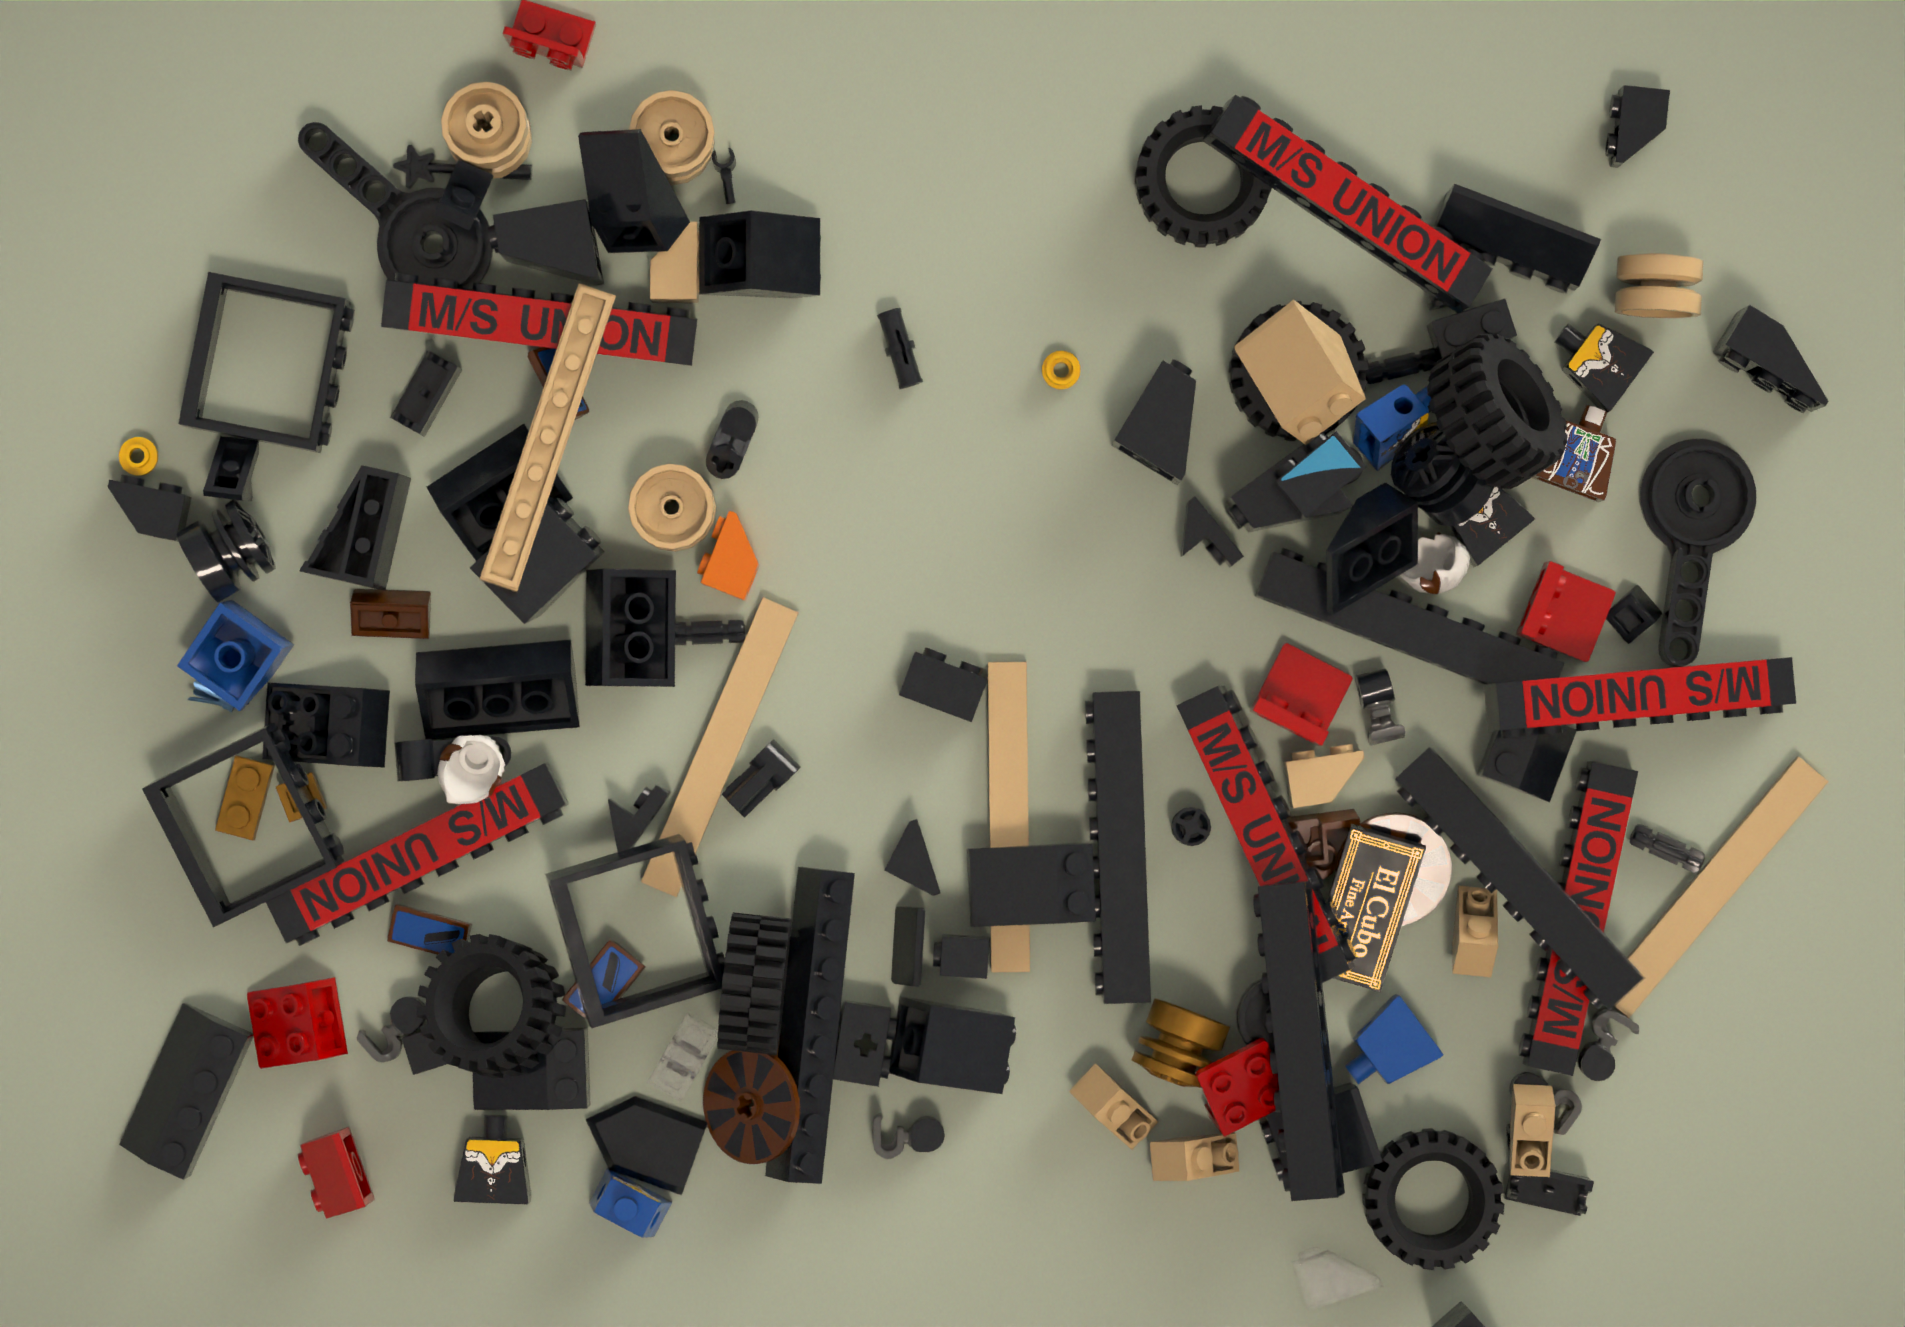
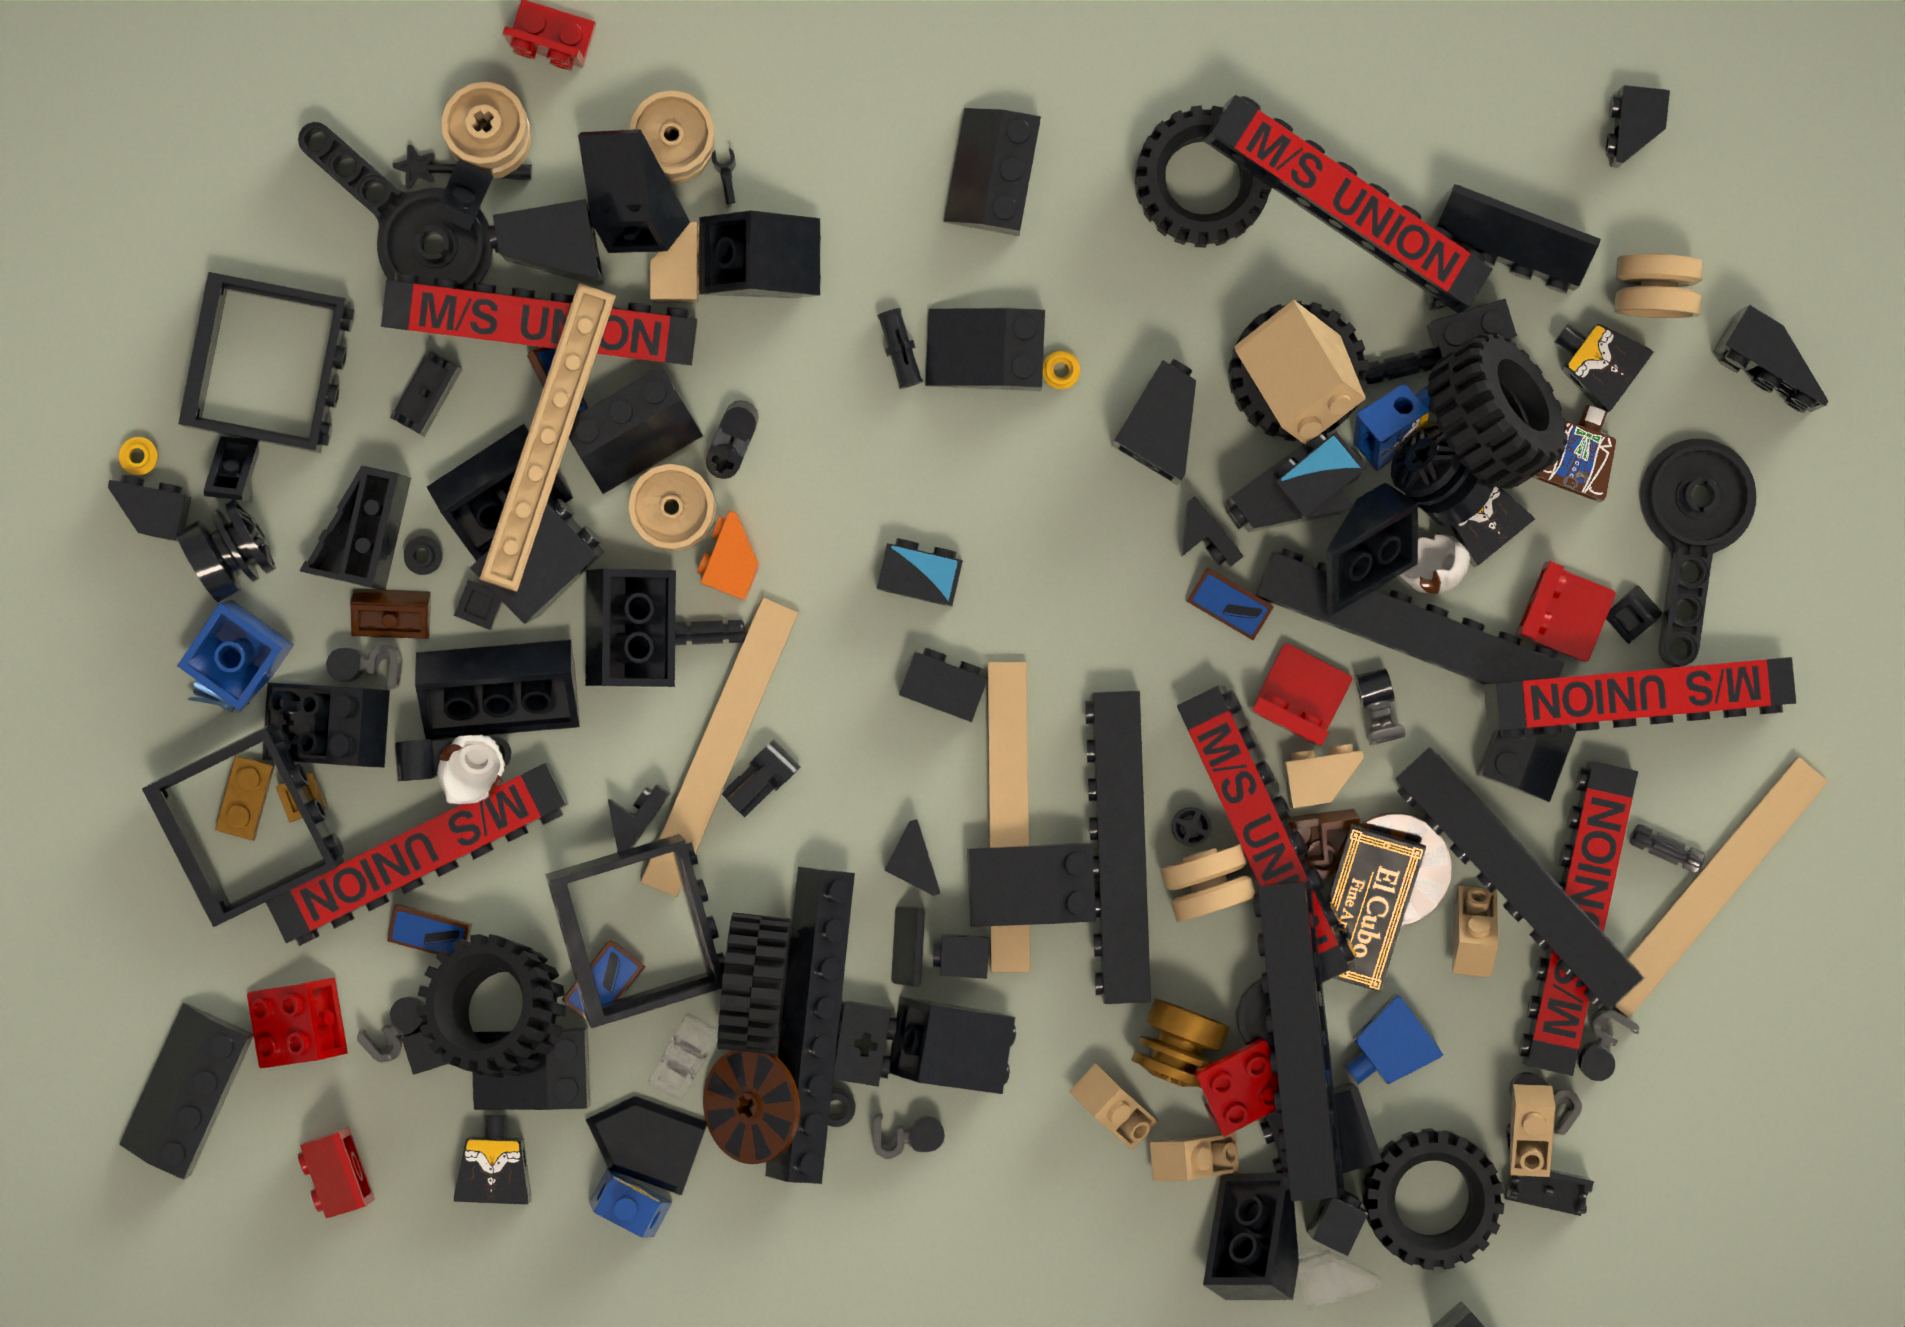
none -> leg [326,645,403,690]
none -> black plate [404,536,443,575]
none -> black plate [454,580,502,630]
none -> black slope [569,366,703,494]
none -> black plate [828,1088,856,1127]
none -> black brick [877,538,963,607]
none -> black slope [926,308,1045,391]
none -> black slope [944,108,1041,236]
none -> tan wheel [1160,844,1256,922]
none -> slope [1186,567,1274,641]
none -> black slope [1203,1173,1299,1300]
none -> black brick [1306,1191,1368,1256]

